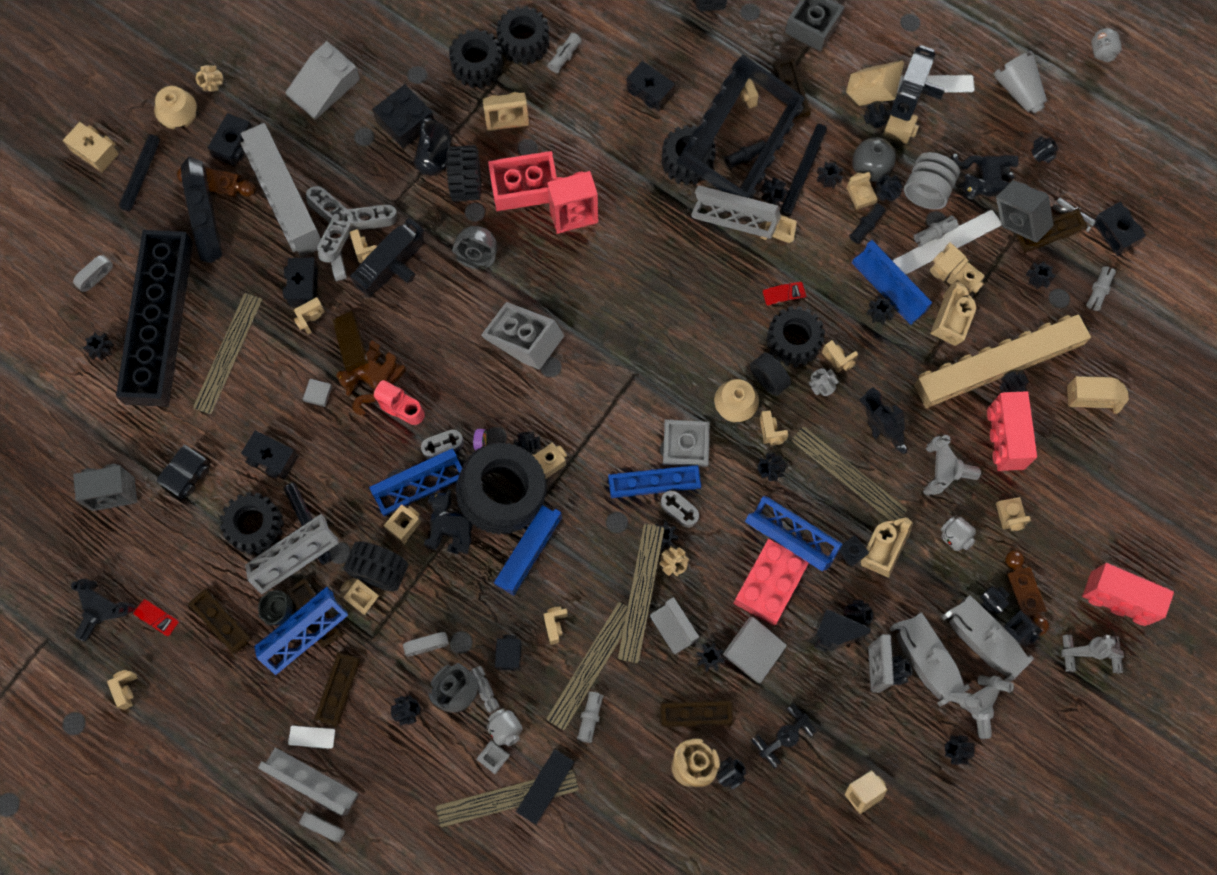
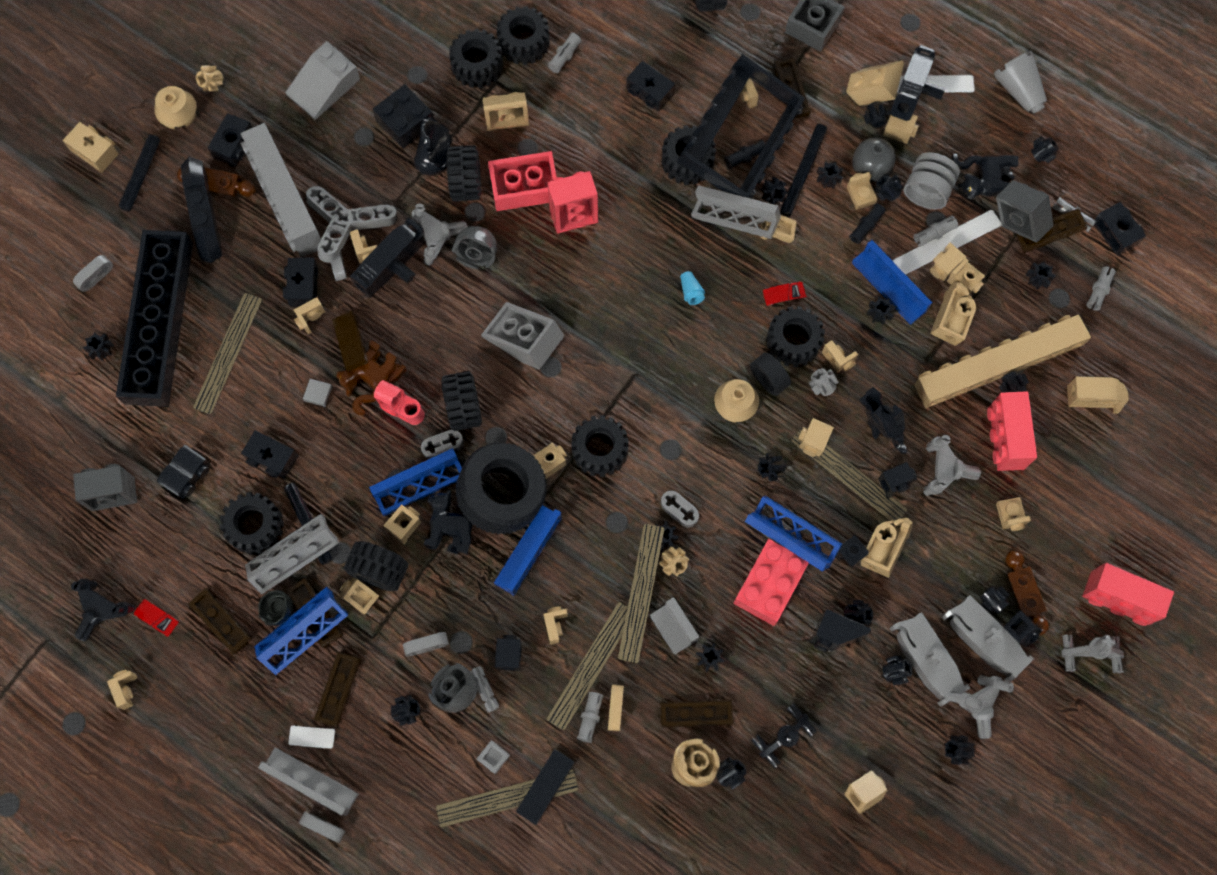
medium lavender tile [473,429,487,451] -> none
light grey head [487,709,522,747] -> none
black gear [513,431,541,455] -> none
blue tile [608,465,701,498] -> none
light grey tile [663,420,710,467] -> none
light grey tile [723,616,787,683] -> none
tan bracket [759,410,789,445] -> none
light grey tile [868,635,893,693] -> none
light grey head [941,517,976,551] -> none
light grey head [1091,28,1122,62] -> none
none -> light grey axle [411,204,467,265]
none -> black tyre [441,371,482,431]
none -> black tyre [571,415,629,477]
none -> tan beam [608,685,624,731]
none -> medium azure cone [680,271,705,305]
none -> tan brick [798,418,834,457]
none -> black brick [878,462,917,499]

